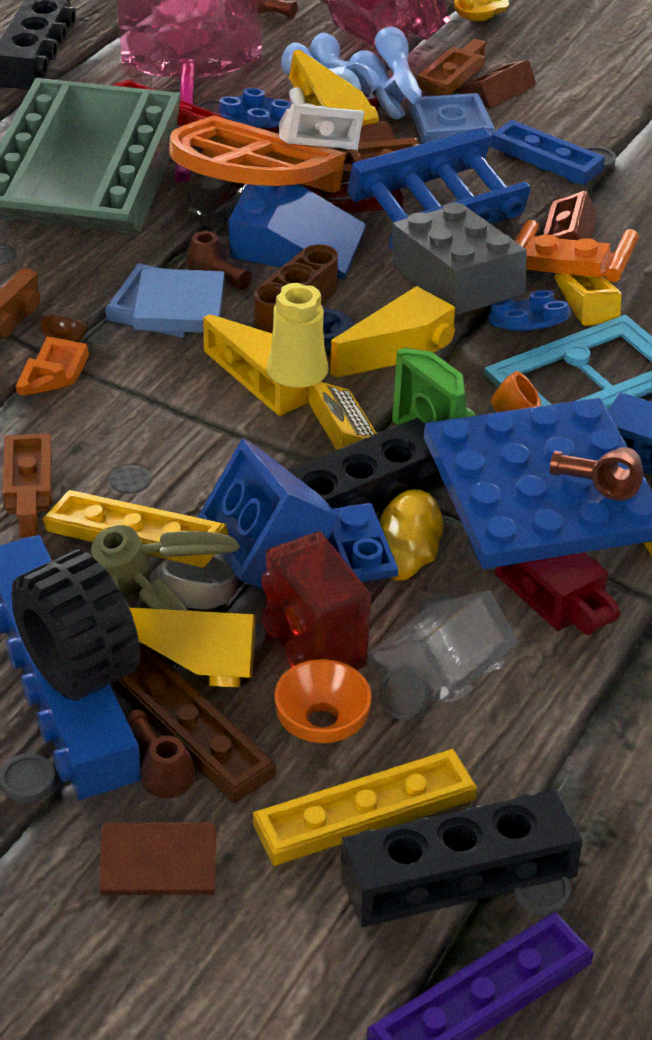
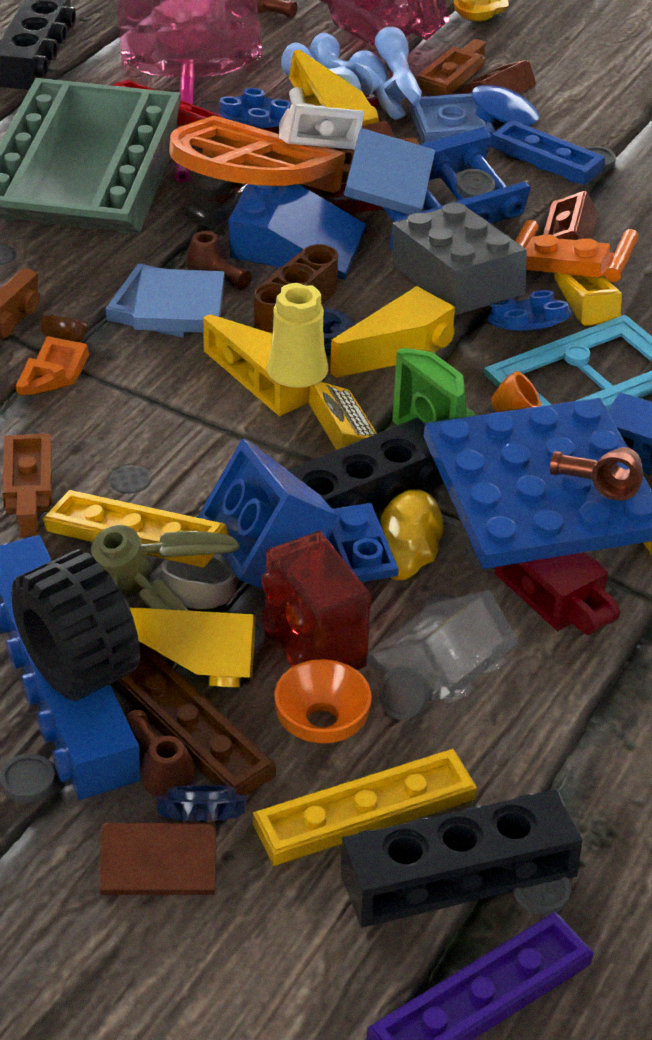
none -> dark blue gear [156,785,246,821]
none -> medium blue tile [344,128,435,215]
none -> dark grey piece [456,169,495,198]
none -> blue dish [472,85,539,127]

